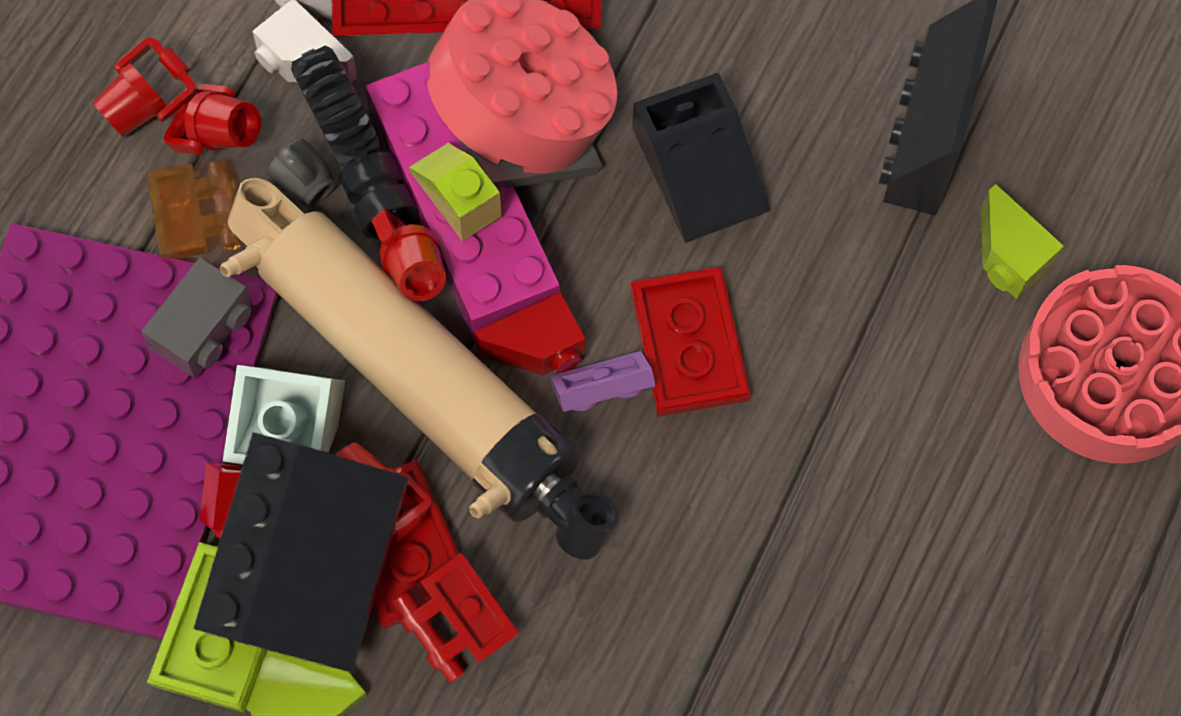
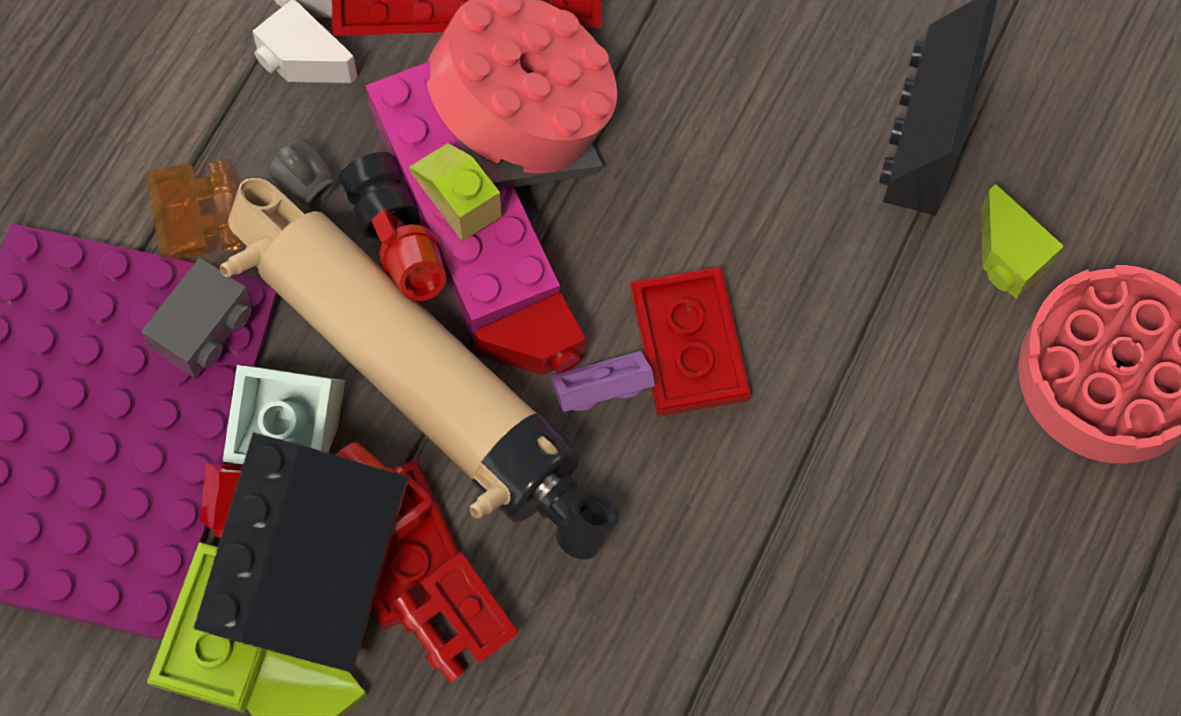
red piece [92,37,198,138] -> none
red piece [163,84,261,155] -> none
black gear [291,45,381,168] -> none
black slope [632,72,770,243] -> none

